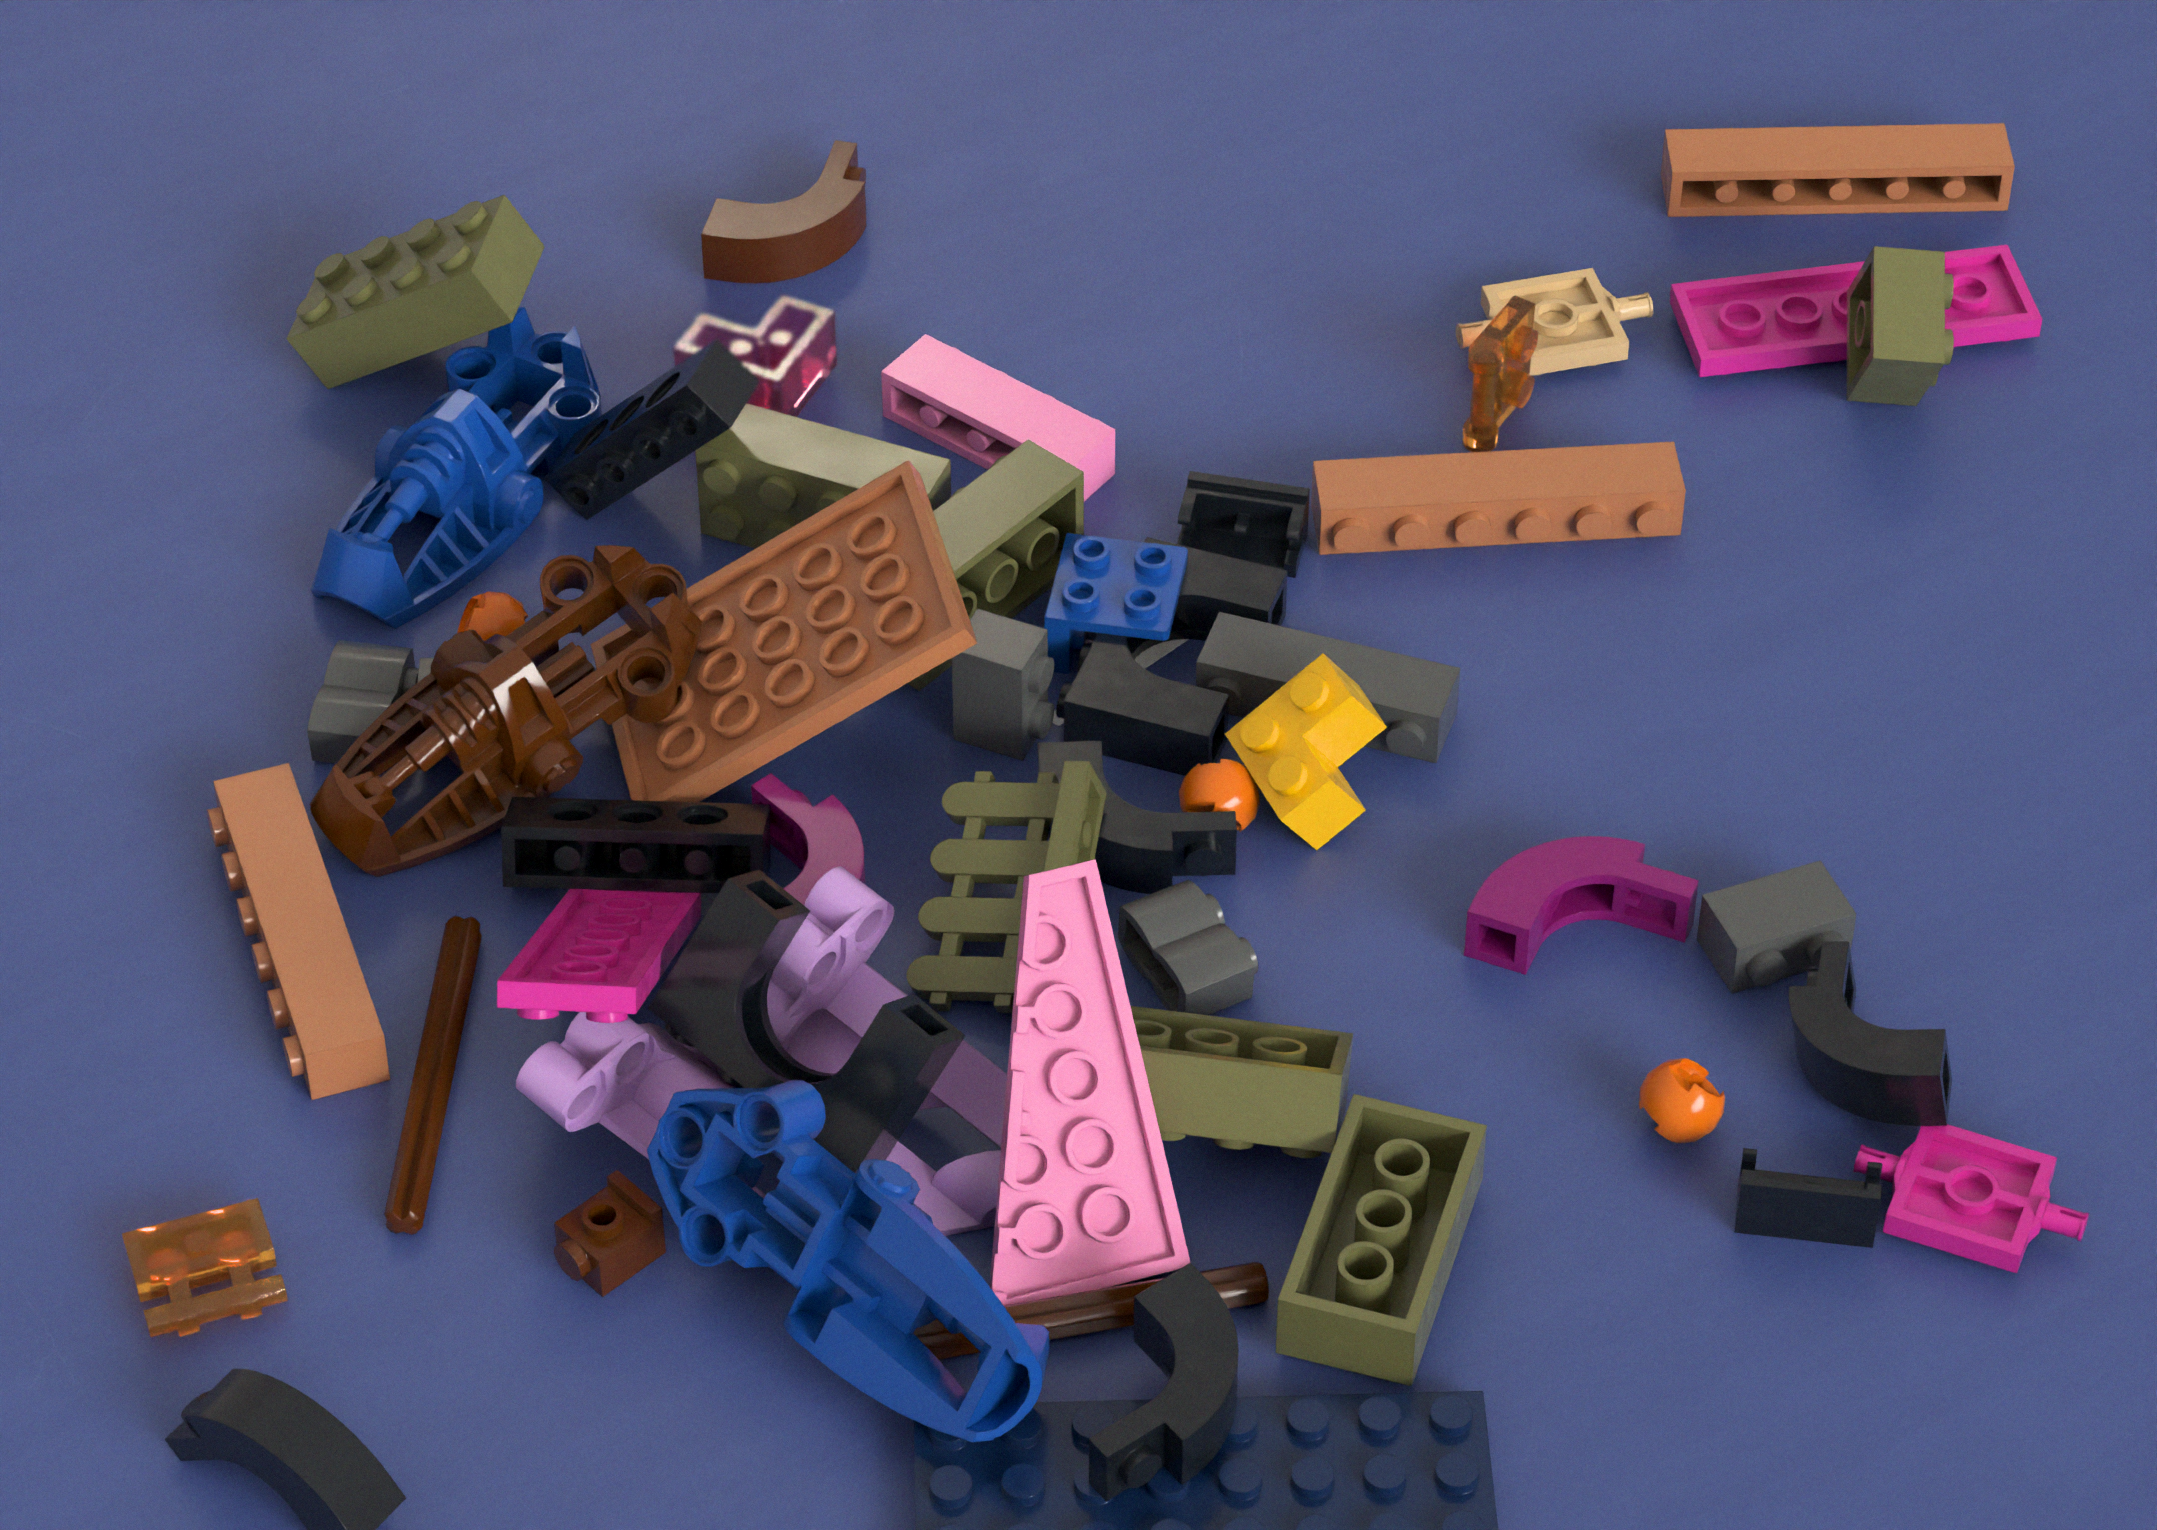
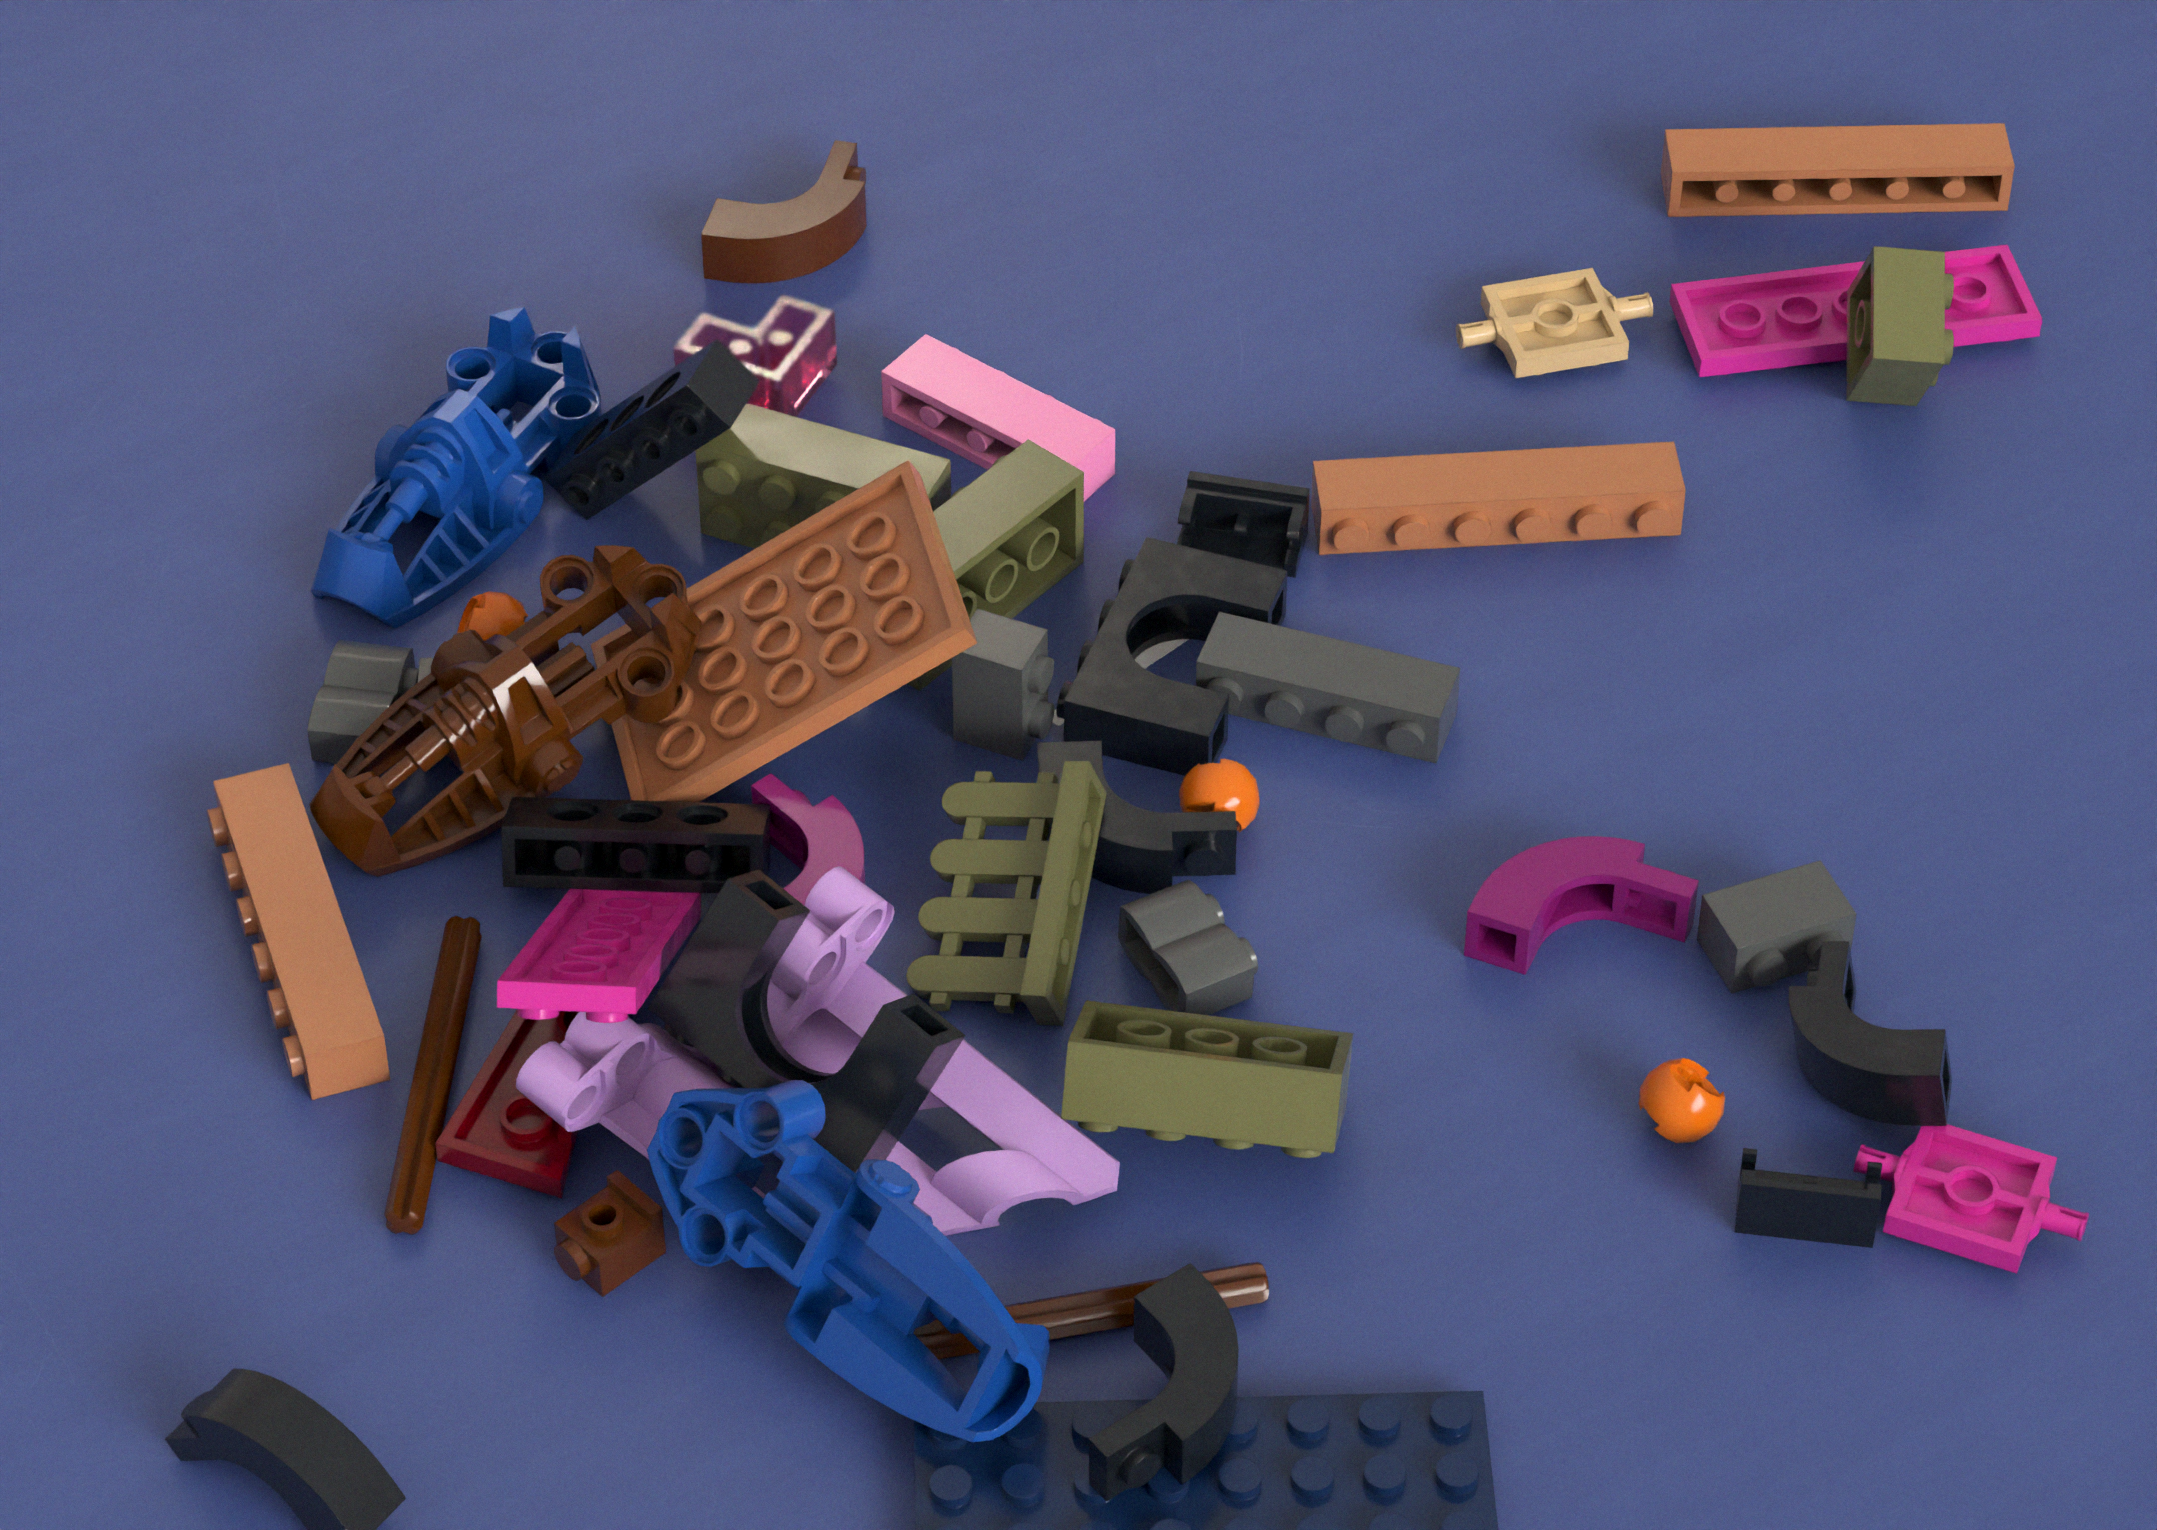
clear orange plate [122,1198,288,1338] -> none
olive brick [286,194,545,389] -> none
bright pink wing [989,860,1191,1306] -> none
blue bracket [1044,533,1188,674] -> none
yellow brick [1225,653,1387,850] -> none
olive brick [1275,1094,1487,1386] -> none
clear orange plate [1462,295,1538,452] -> none
none -> dark red wing [435,1010,579,1198]

